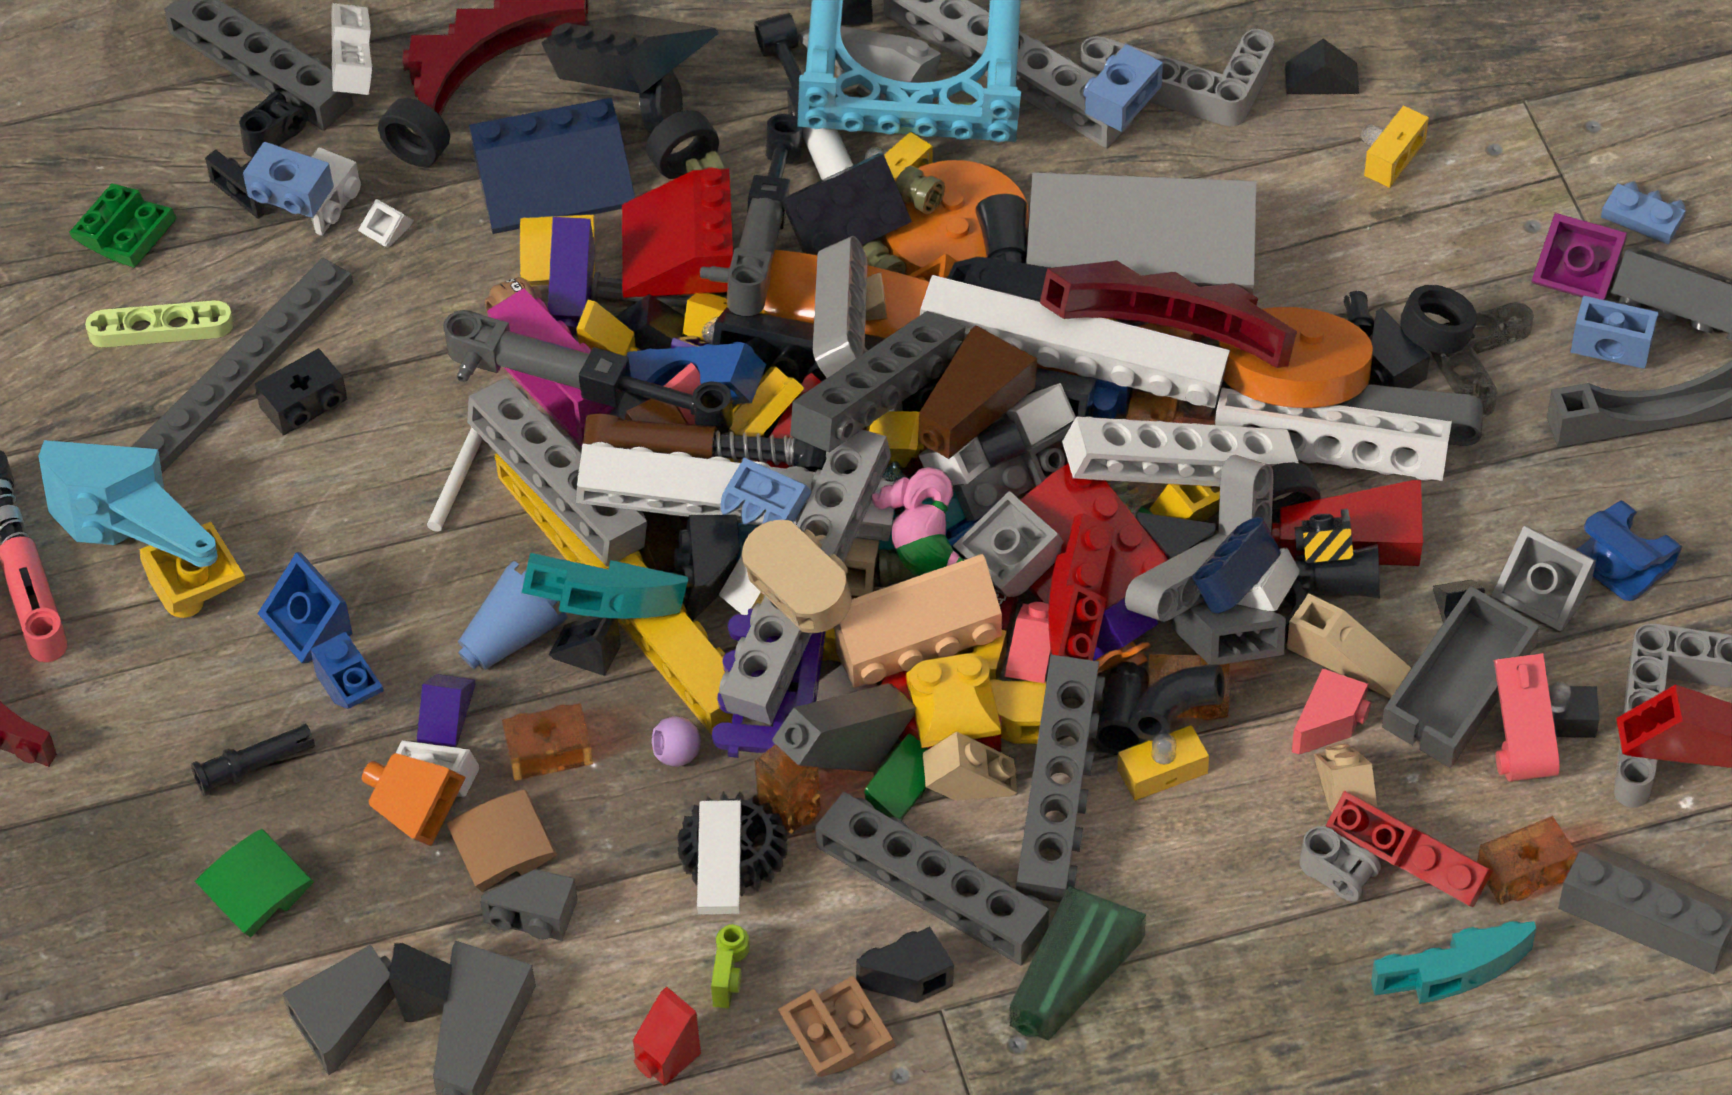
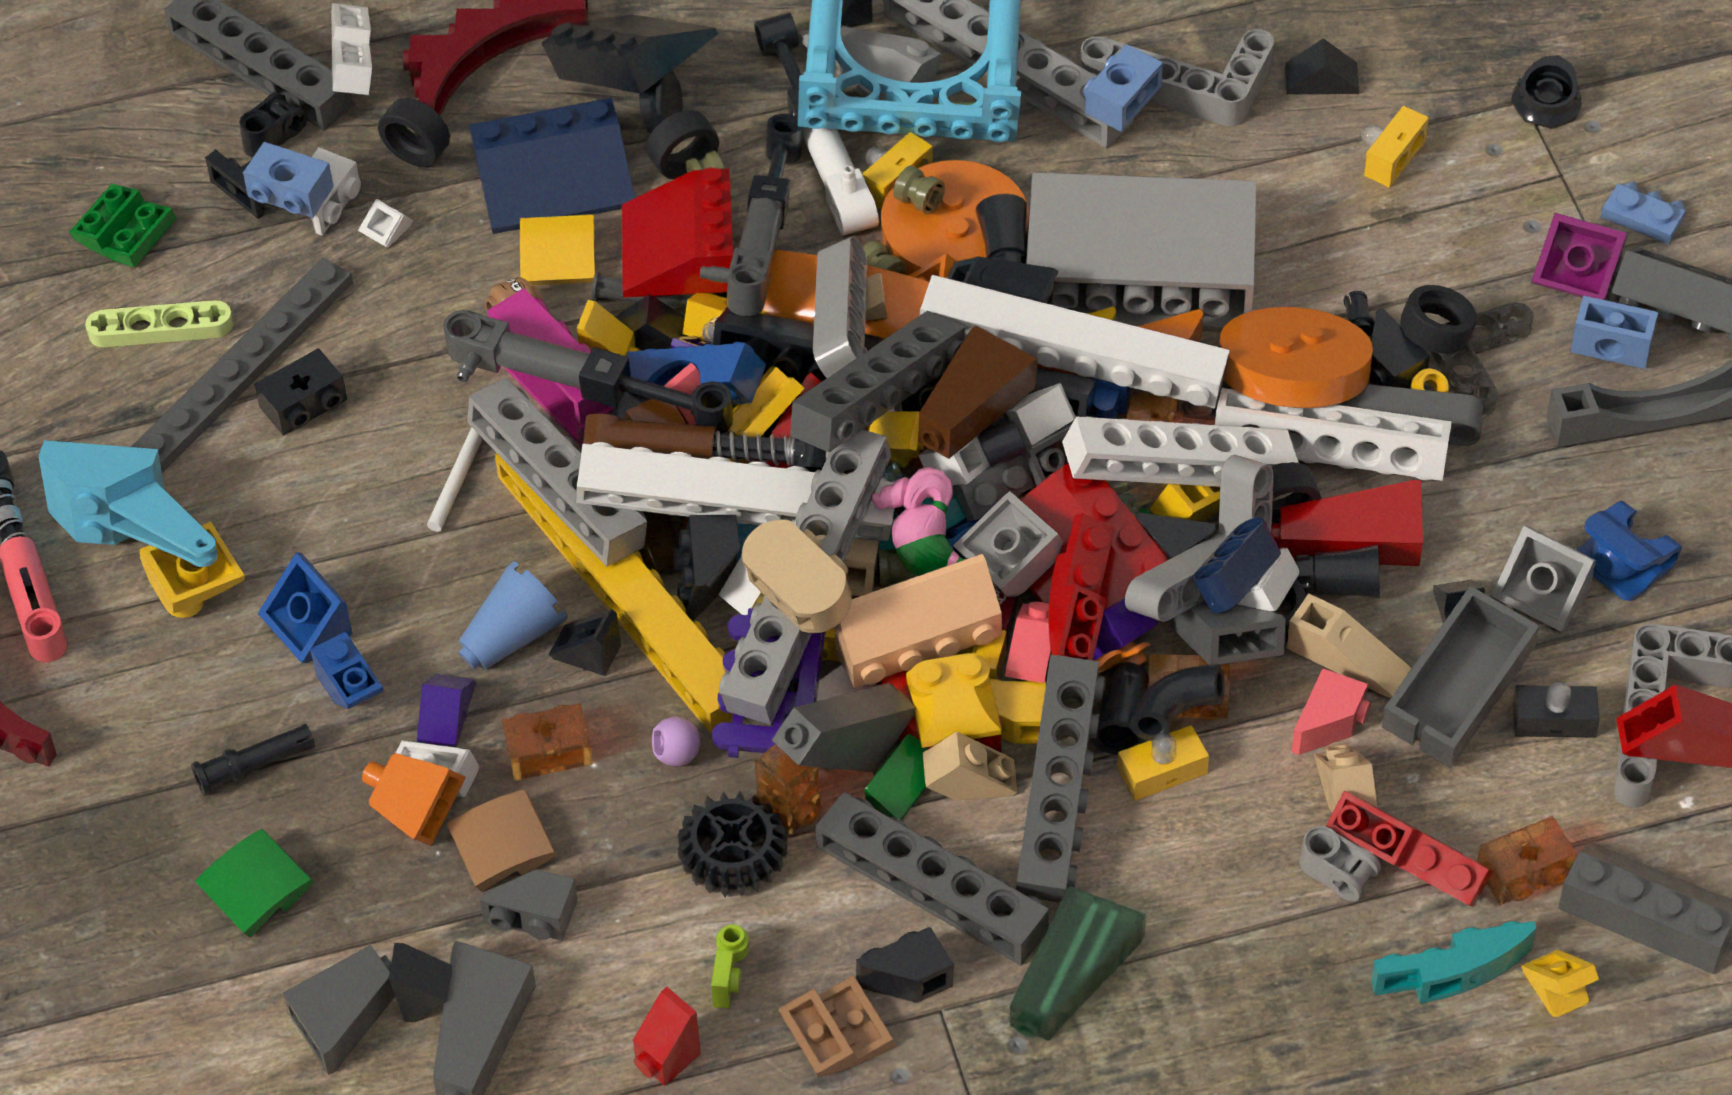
teal slope [521,553,688,619] -> none
dark purple slope [548,217,596,334] -> none
white tile [697,800,741,914] -> none
medium blue plate [720,458,812,525] -> none
black plate [780,153,912,255] -> none
dark red arch [1040,260,1297,368] -> none
brick [1294,509,1354,563] -> none
coral door [1494,653,1559,782] -> none
none -> yellow plate [1411,369,1449,393]
none -> black hat [1511,55,1581,129]
none -> yellow slope [1521,950,1599,1017]

